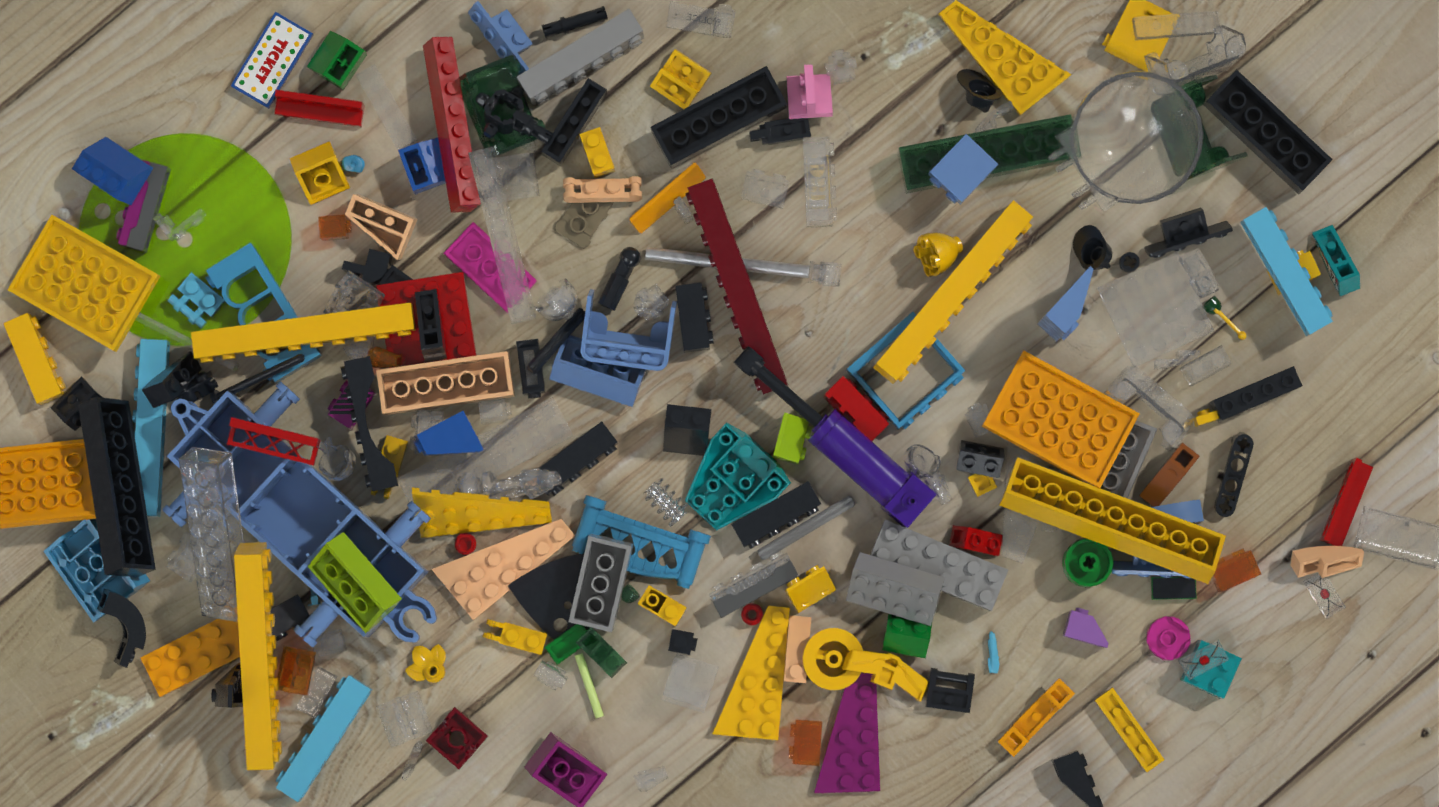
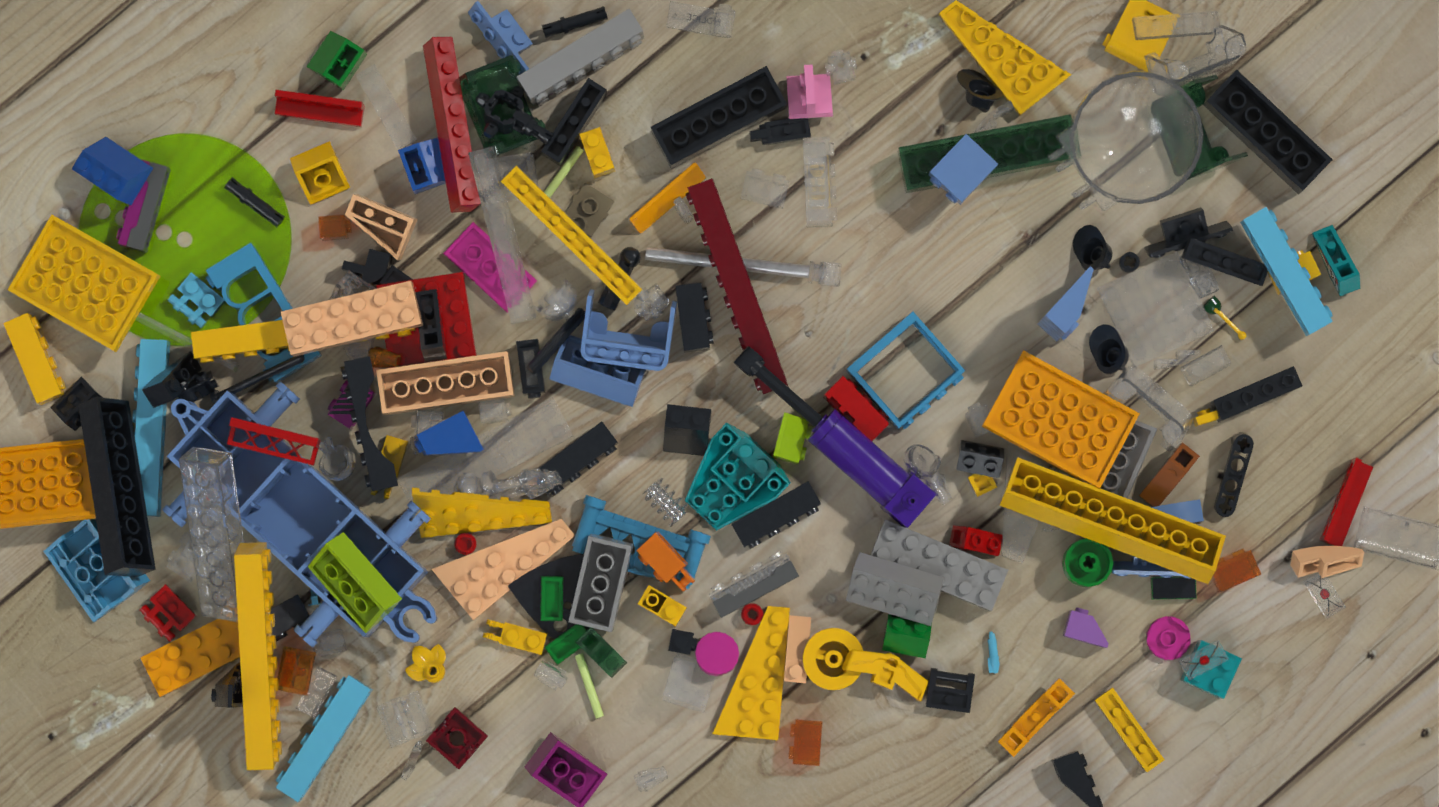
black arch [97,588,146,668] -> none
clear bracket [153,208,206,241] -> none
tile [231,12,313,109] -> none
dark azure piece [341,155,365,173] -> none
light nougat plate [563,176,642,203] -> none
clear green hinge [621,584,640,603] -> none
yellow slope [650,49,712,109] -> none
light grey axle [758,496,855,560] -> none
yellow slope [785,565,836,613] -> none
magenta wing [814,672,880,793] -> none
yellow brick [873,200,1033,384] -> none
yellow piece [913,232,963,277] -> none
none -> red plate [139,584,197,642]
none -> black pin [224,177,285,228]
none -> light nougat brick [281,281,423,357]
none -> yellow plate [501,165,642,305]
none -> green tile [541,576,563,621]
none -> yellowish green bar [544,146,584,198]
none -> orange brick [636,531,695,591]
none -> dark pink tile [695,632,739,676]
none -> black piece [1089,324,1129,374]
none -> black plate [1181,237,1268,286]

